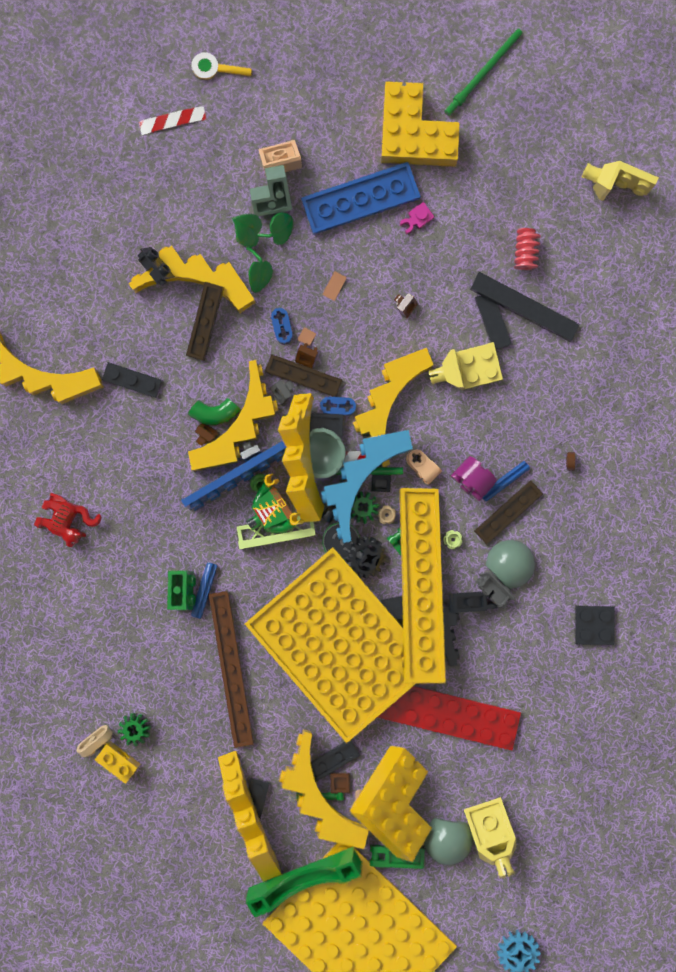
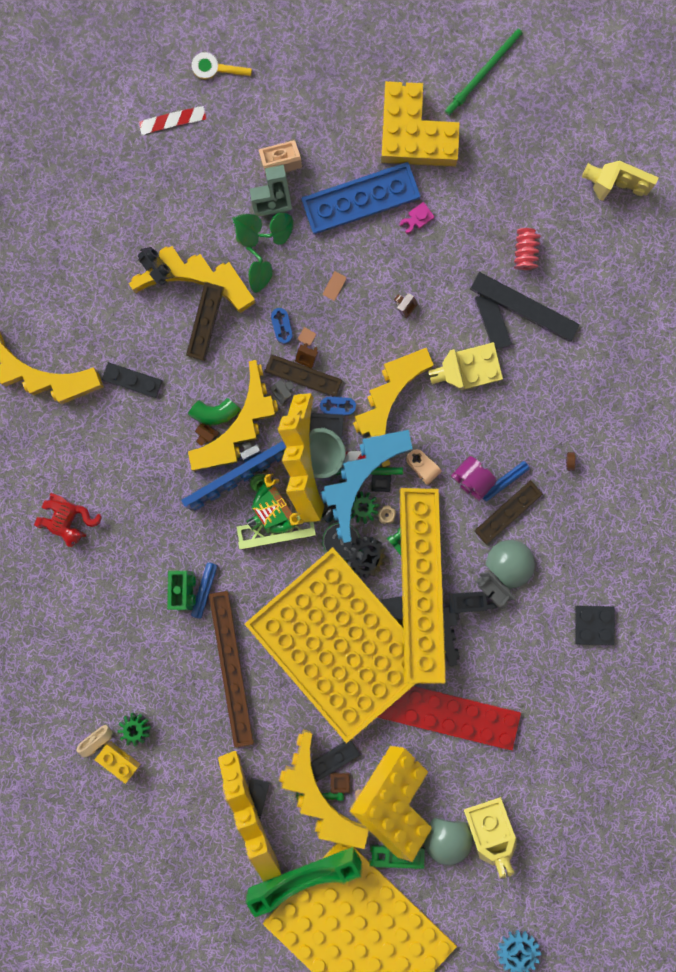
yellowish green plate [443,530,462,549] -> none

